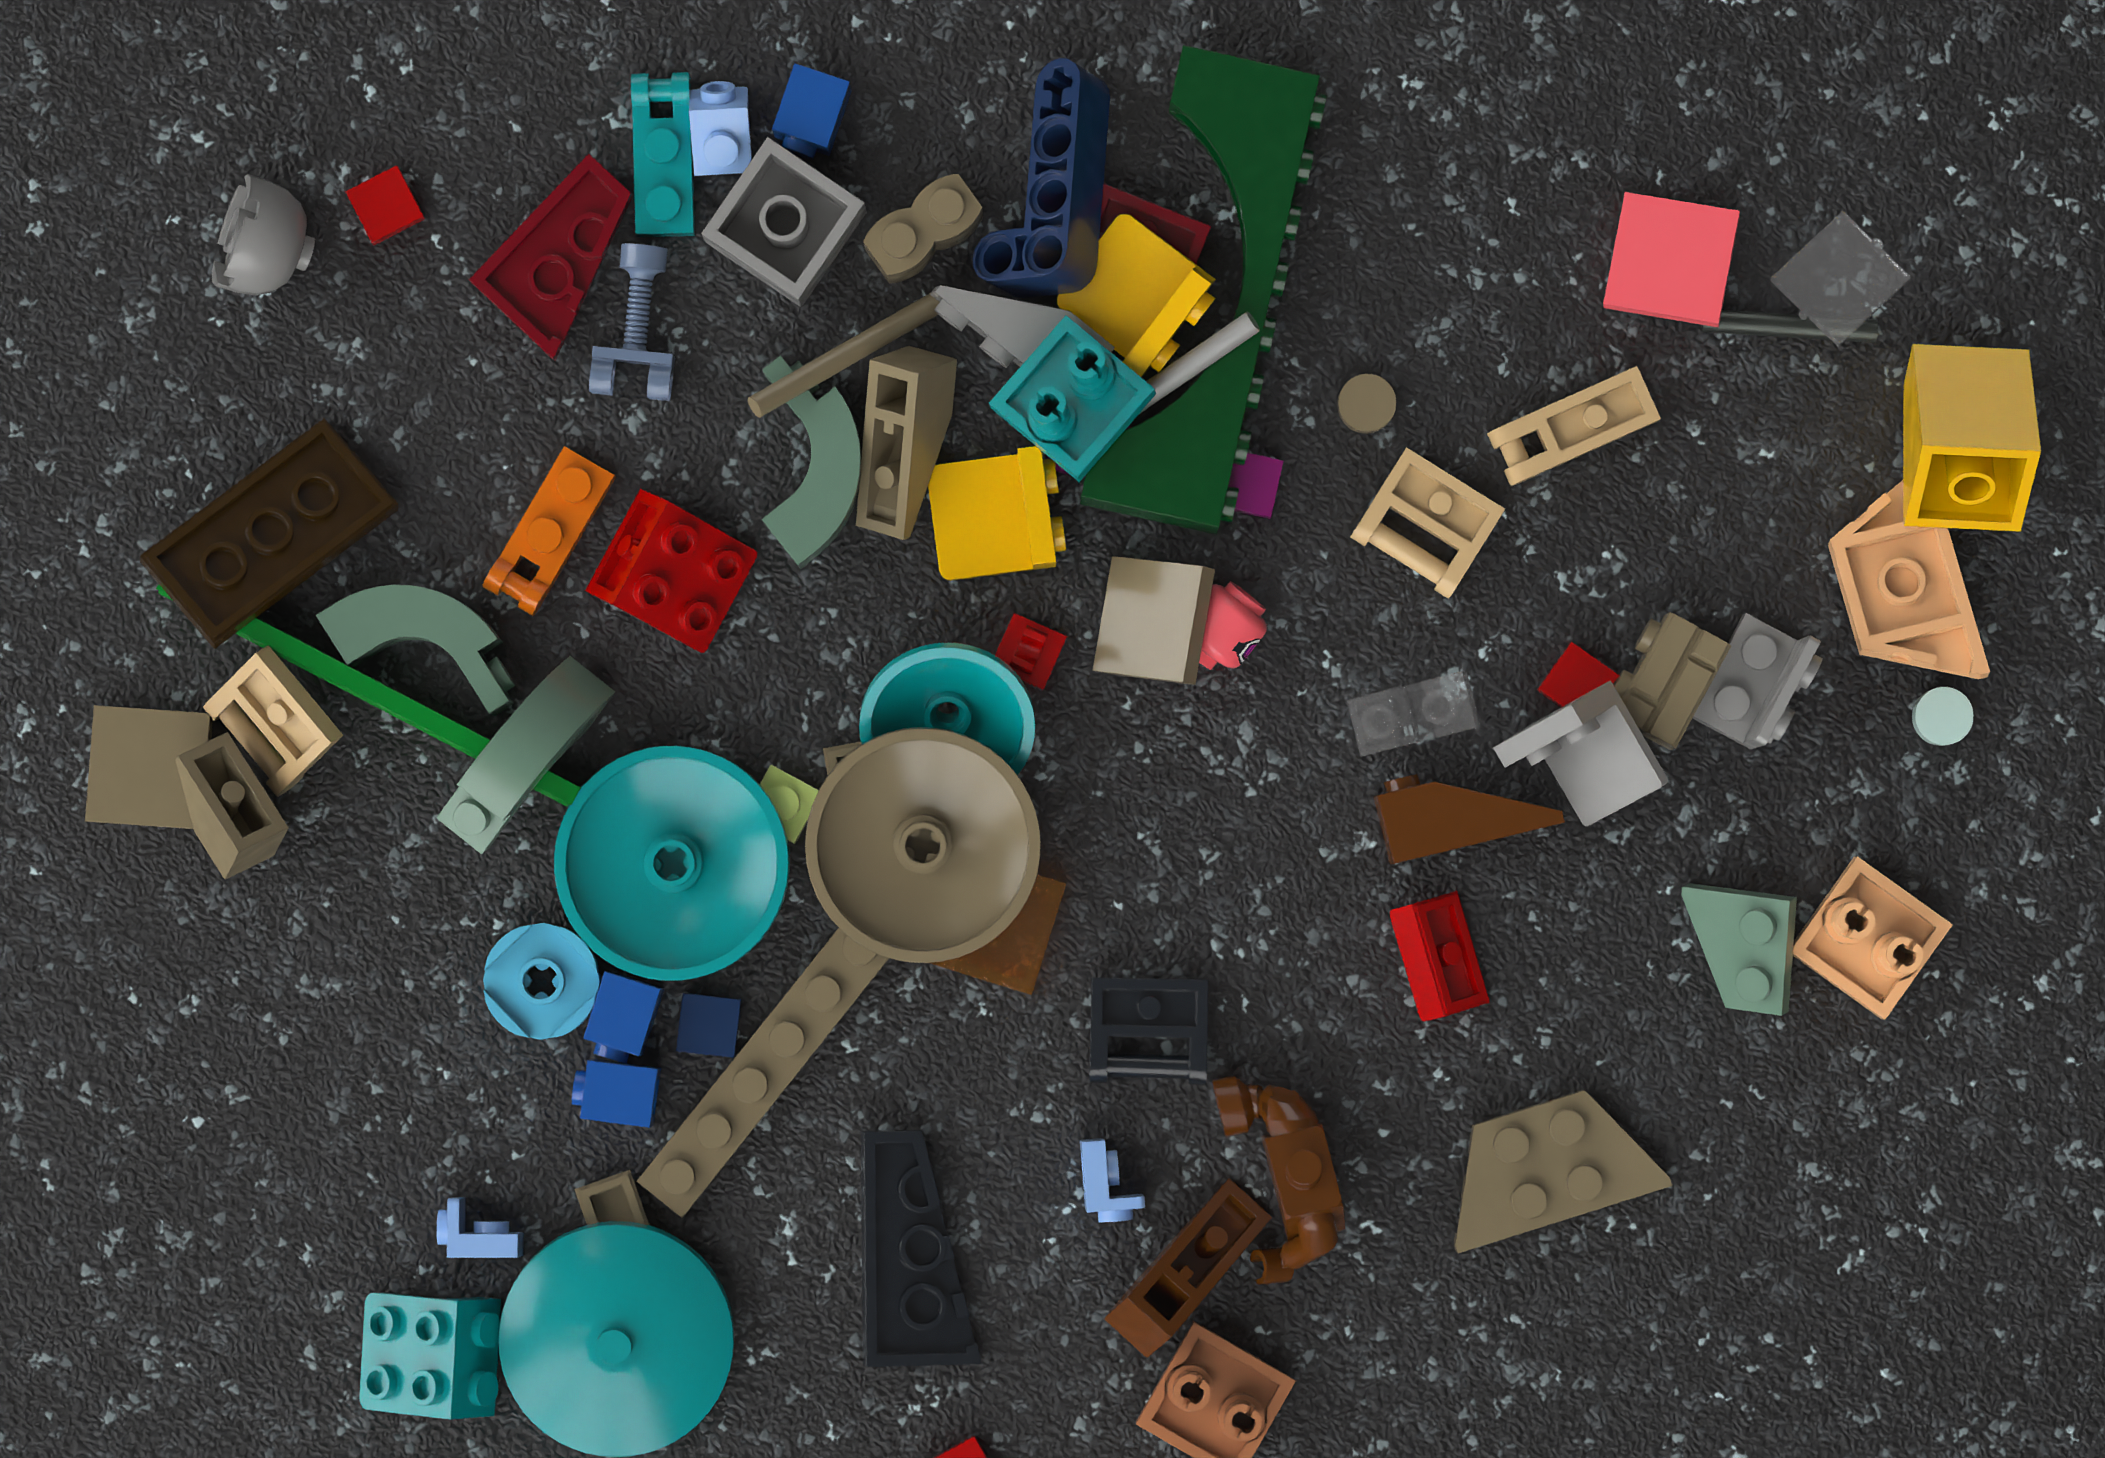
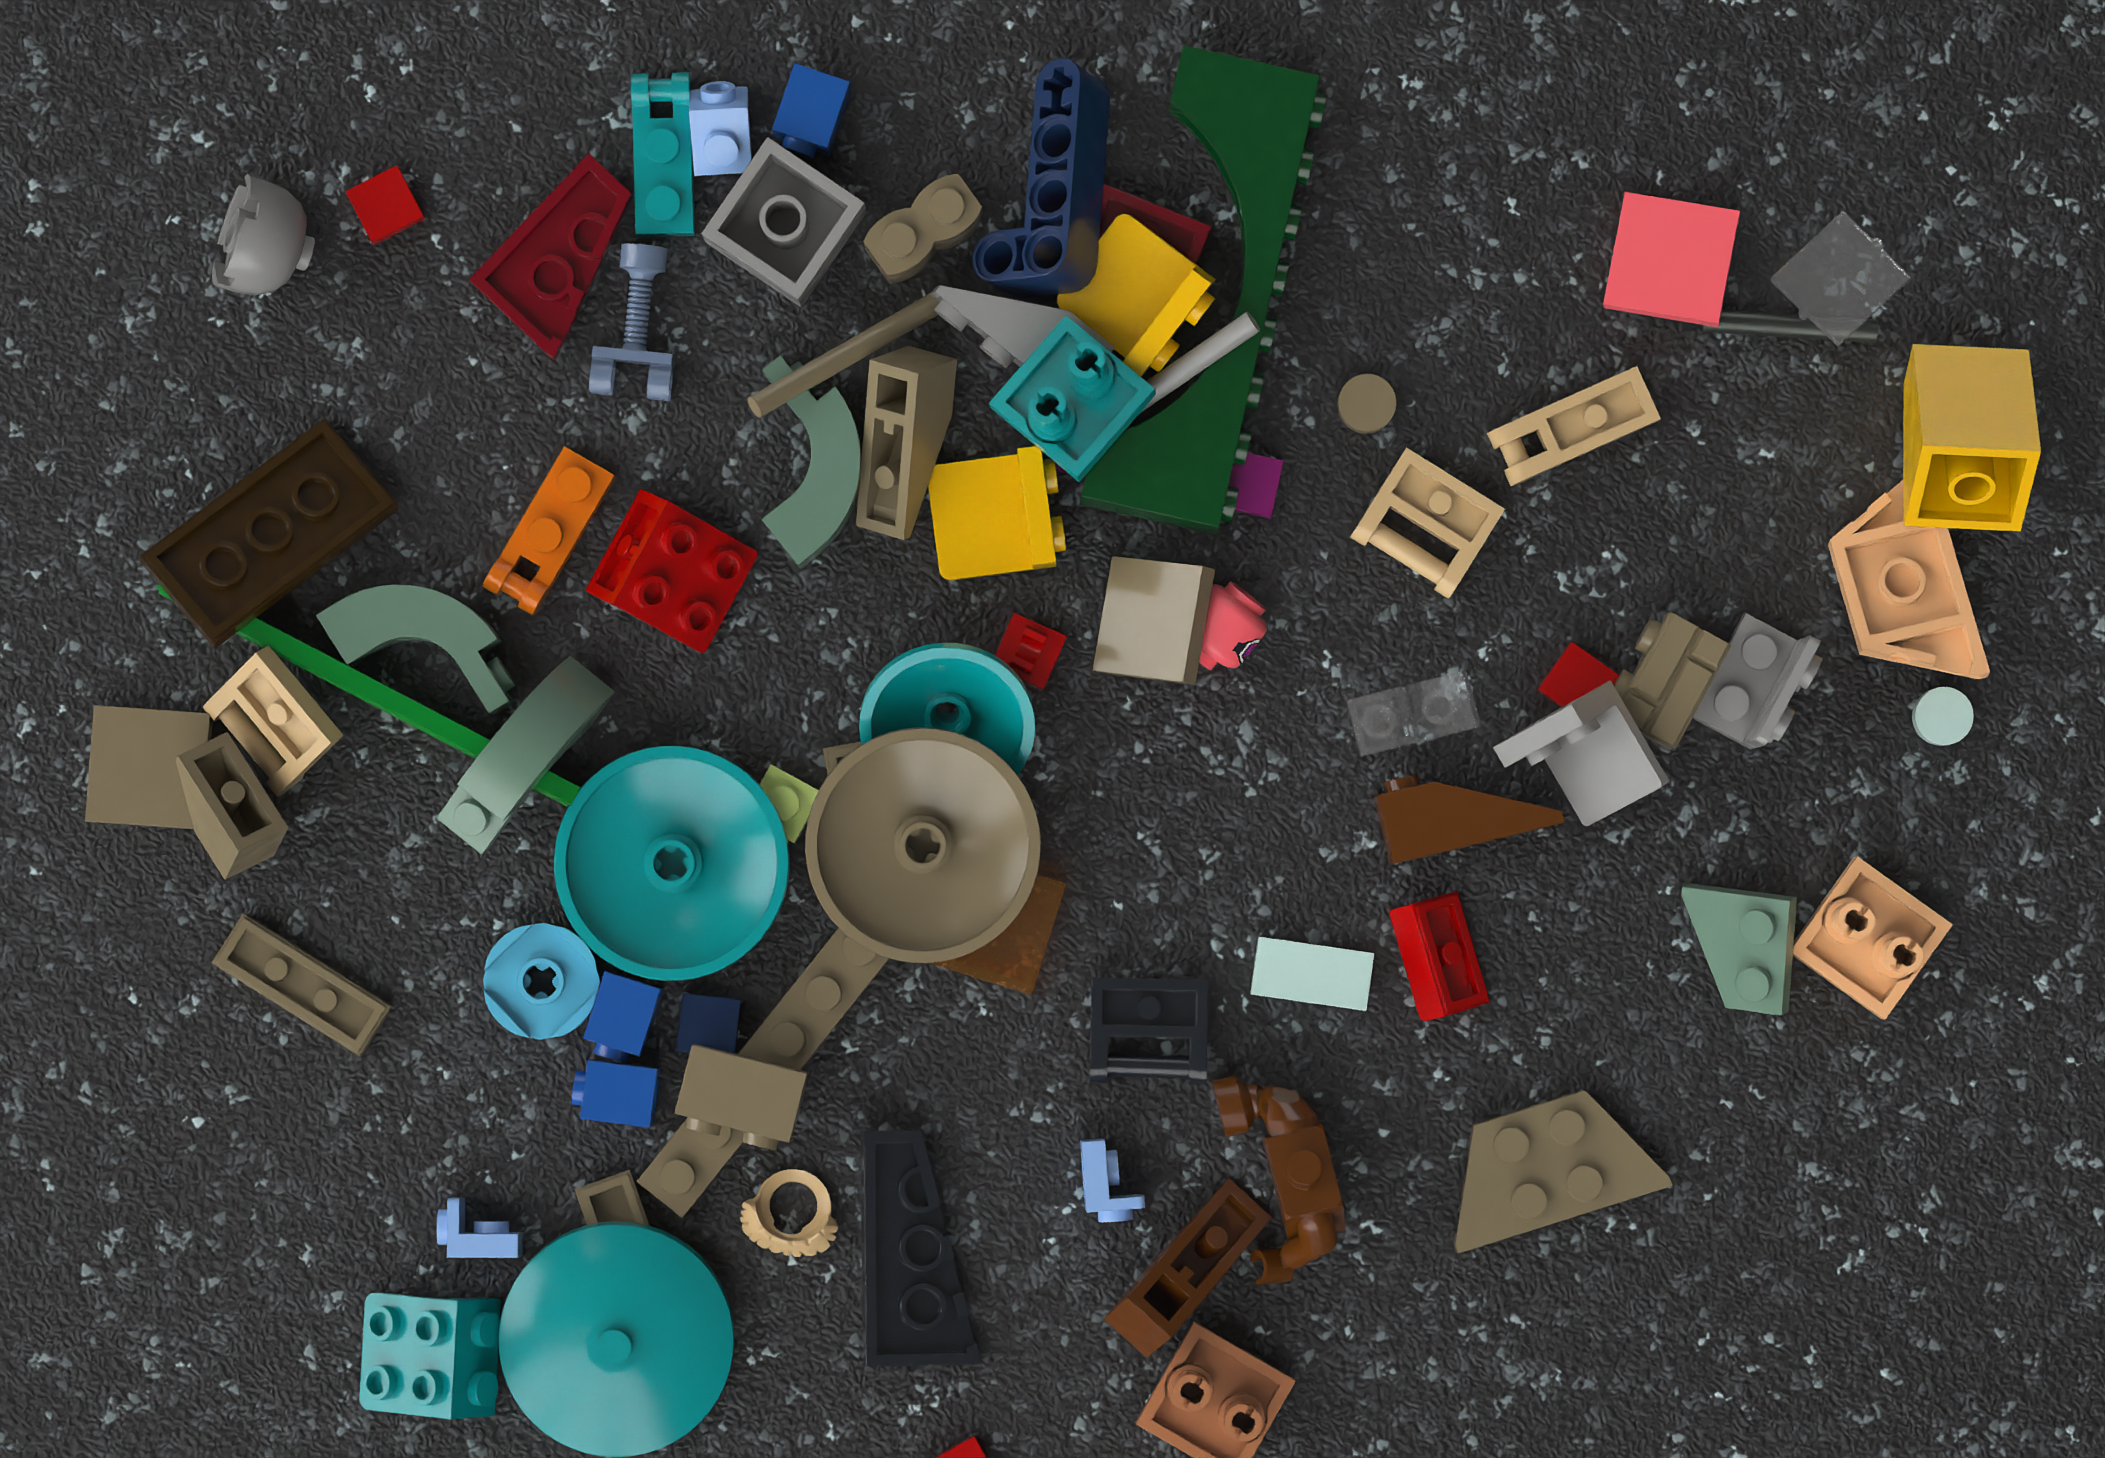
none -> dark tan tile [212,913,393,1056]
none -> dark tan brick [674,1044,809,1150]
none -> tan piece [740,1169,838,1257]
none -> light aqua tile [1250,937,1374,1011]

